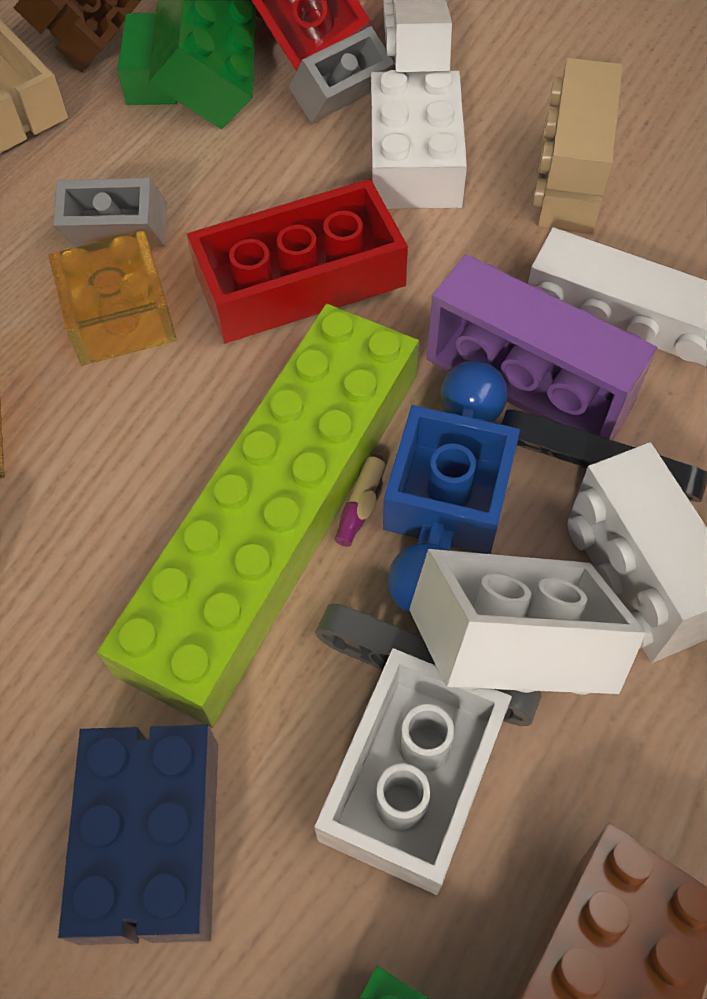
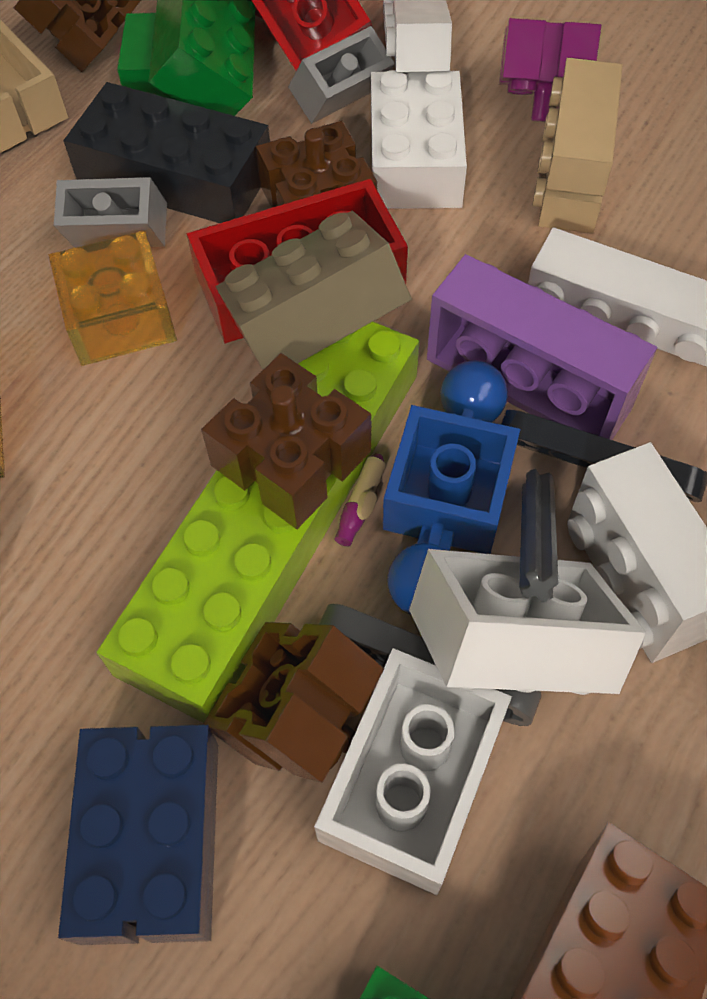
none -> black brick [63,82,270,223]
none -> reddish brown brick [201,353,371,530]
none -> reddish brown brick [203,622,384,783]
none -> dark tan brick [215,210,412,369]
none -> reddish brown brick [256,121,377,208]
none -> magenta brick [499,18,602,122]
none -> dark grey axle [519,469,559,603]

